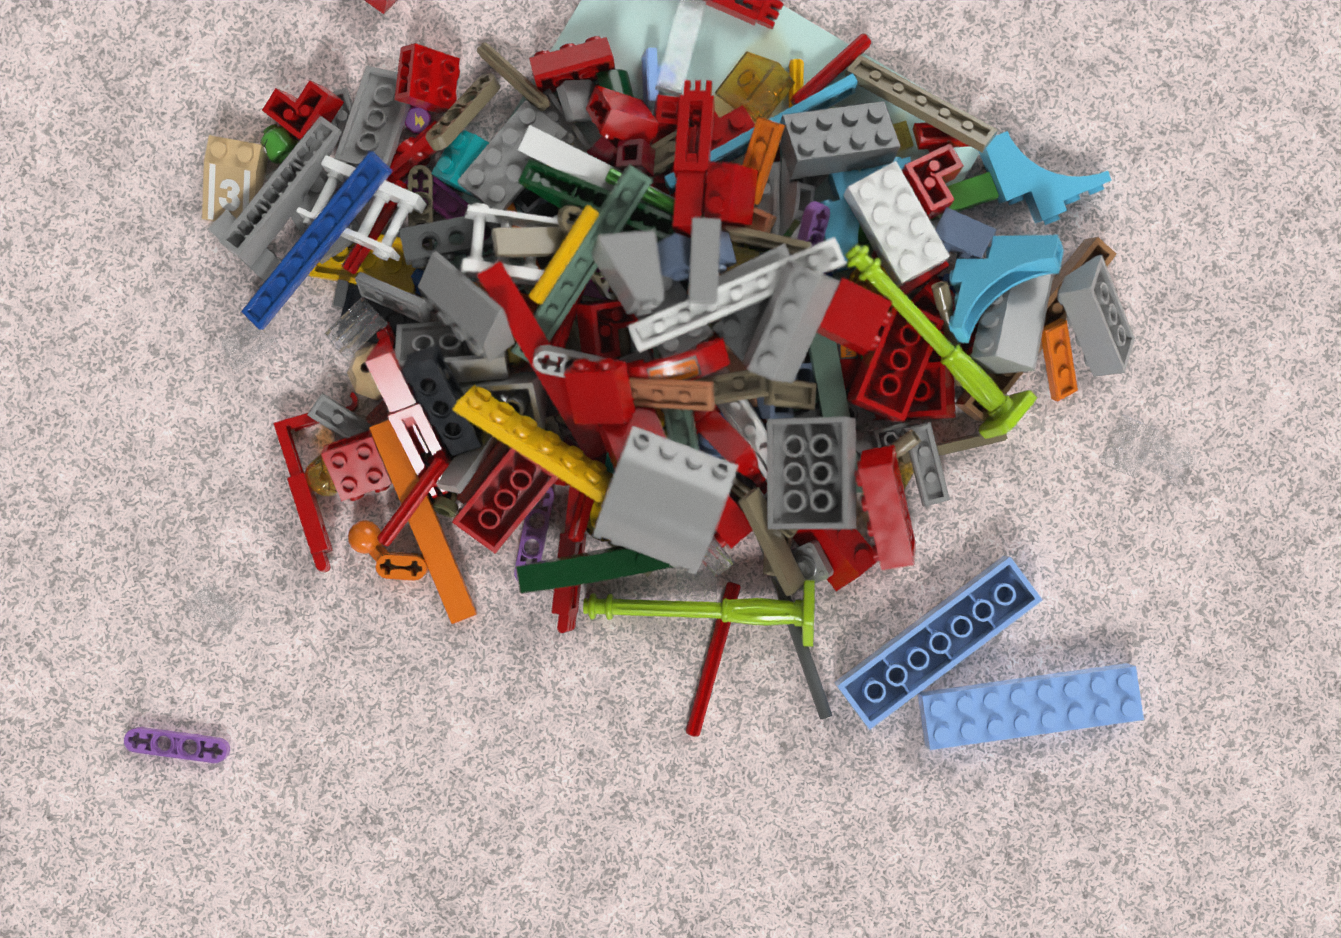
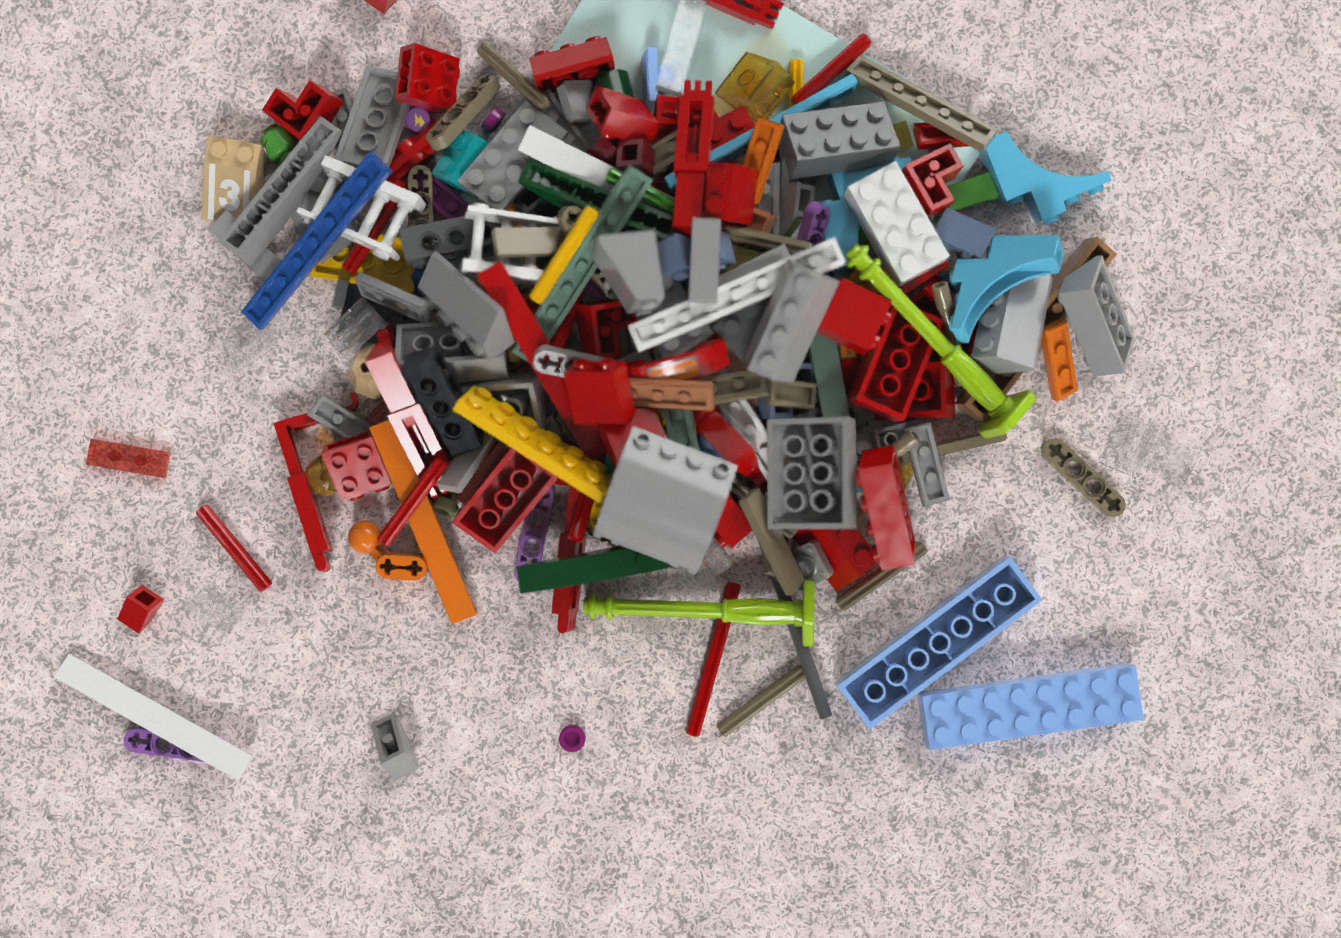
none -> white tile [54,654,253,780]
none -> clear red tile [86,439,171,478]
none -> red brick [117,585,164,634]
none -> red axle [196,505,272,592]
none -> light grey slope [371,713,419,781]
none -> magenta tile [481,107,505,134]
none -> magenta tile [559,725,586,752]
none -> dark tan axle [717,665,805,737]
none -> dark tan axle [836,541,928,611]
none -> dark tan beam [1041,438,1126,517]

